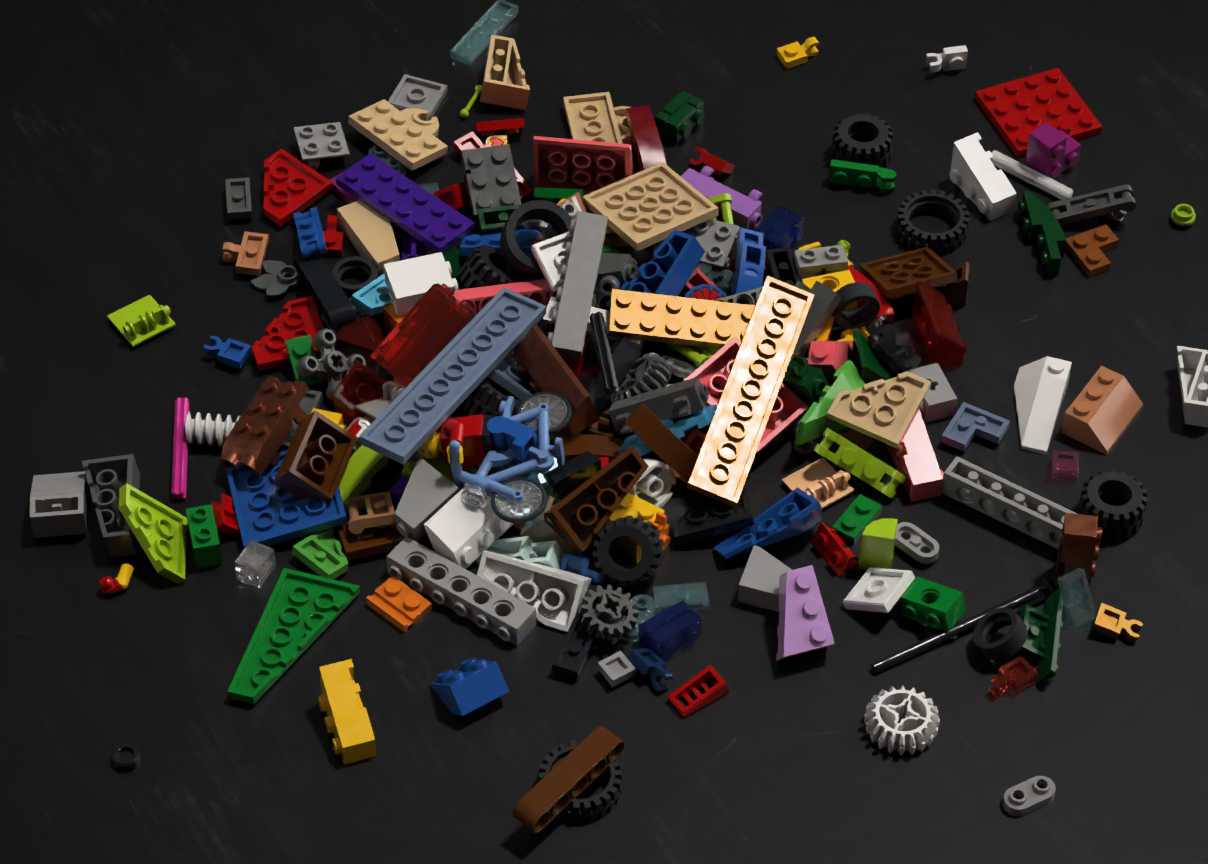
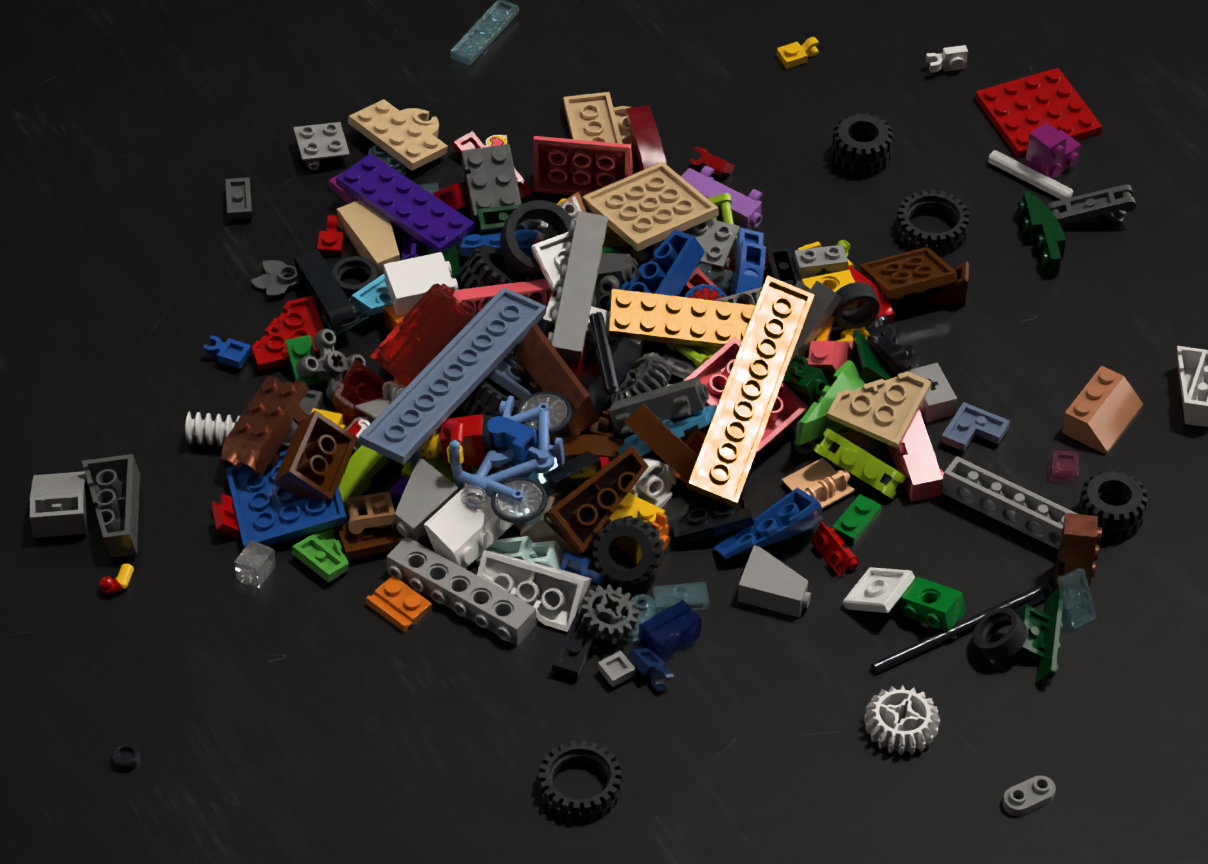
lime hinge [107,295,176,347] -> none
lime plate [119,483,187,584] -> none
dark pink axle [171,397,189,500] -> none
green brick [185,504,222,569] -> none
nougat plate [222,231,269,276] -> none
green wing [227,568,360,704] -> none
red plate [263,148,333,227] -> none
blue plate [293,207,328,259] -> none
yellow wedge [317,659,376,765] -> none
clear red slope [335,316,387,353] -> none
light grey tile [388,74,448,121] -> none
blue slope [430,657,509,716] -> none
lime hinge [460,85,482,118] -> none
red plate [475,118,524,136] -> none
tan wedge [480,34,530,110] -> none
reddish brown beam [512,726,625,833] -> none
green plate [534,187,586,203] -> none
dark green brick [654,90,705,144] -> none
red slope [667,664,729,718] -> none
clear blue brick [755,205,804,256] -> none
lavender wedge [776,565,835,661] -> none
green hinge [828,159,897,193] -> none
lime brick [859,518,898,570] -> none
light grey plate [895,522,939,564] -> none
clear red slope [913,281,967,368] -> none
white wedge [949,132,1017,221] -> none
clear red plate [989,656,1039,698] -> none
white wedge [1013,356,1072,455] -> none
dark orange plate [1065,224,1119,277] -> none
plate [1092,603,1143,643] -> none
lime plate [1171,204,1196,226] -> none

